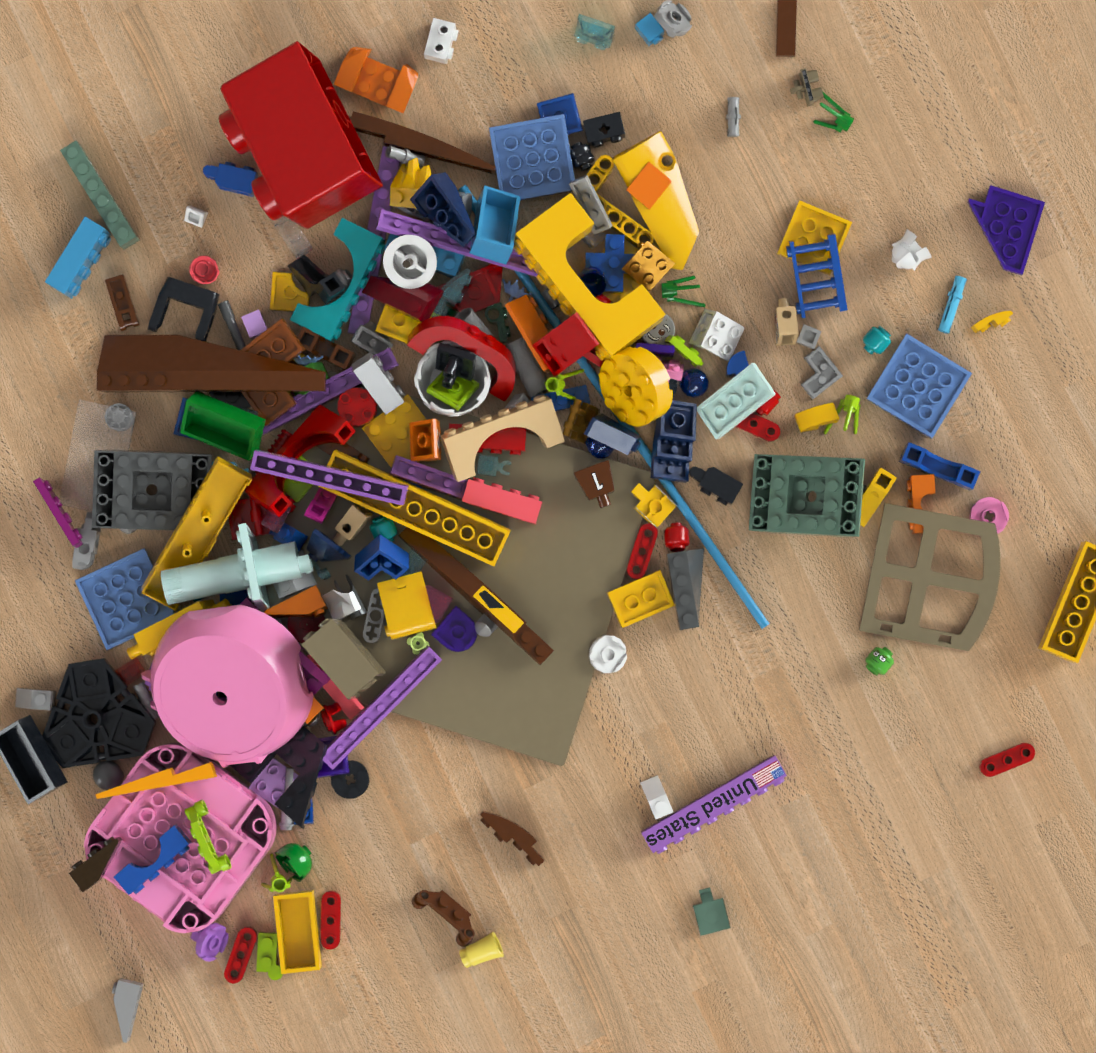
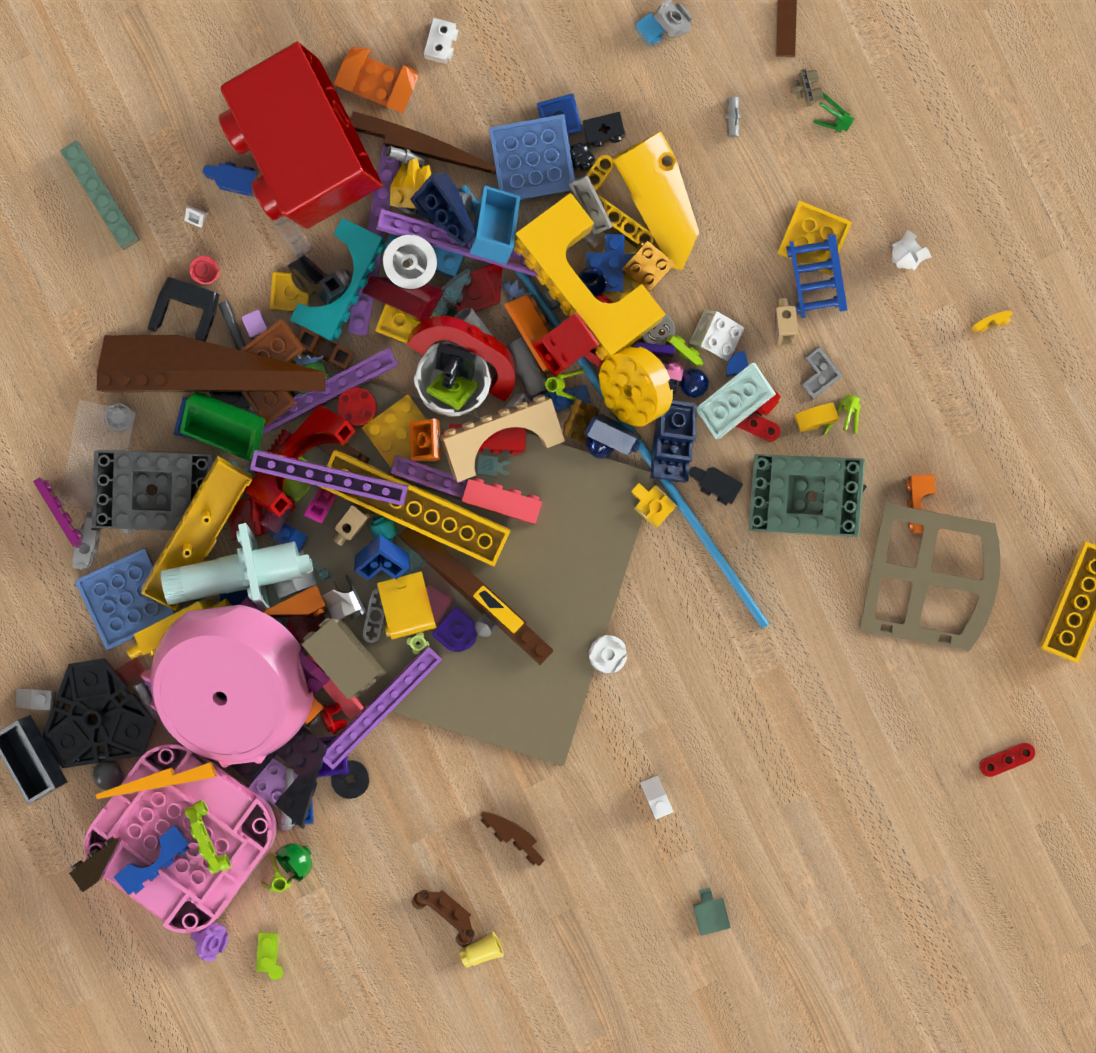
dark azure piece [45,217,111,299] -> none
reddish brown plate [105,274,140,331] -> none
light grey slope [112,978,144,1043] -> none
red plate [224,927,257,984] -> none
yellow piece [273,890,322,974] -> none
dark blue wedge [306,529,352,562] -> none
red plate [320,891,341,950] -> none
light grey slope [351,321,393,355] -> none
brick [352,352,405,415] -> none
clear green plate [485,303,511,343] -> none
clear light blue slope [574,14,615,50] -> none
reddish brown torso [574,460,615,508] -> none
yellow plate [607,570,675,628] -> none
orange window [626,162,672,210] -> none
red plate [627,523,658,579] -> none
medium lavender brick [641,755,787,854] -> none
green plant [662,276,706,307] -> none
red head [664,522,690,552] -> none
dark grey wedge [666,548,704,630] -> none
light grey plate [796,324,822,350] -> none
yellow slope [860,467,897,528] -> none
teal head [863,326,891,355] -> none
bright green head [865,647,894,676] -> none
medium blue plate [866,334,972,439] -> none
blue arch [899,442,981,491] -> none
medium azure pin [938,276,967,334] -> none
dark purple wing [967,185,1045,276] -> none
bright pink plate [969,497,1009,534] -> none

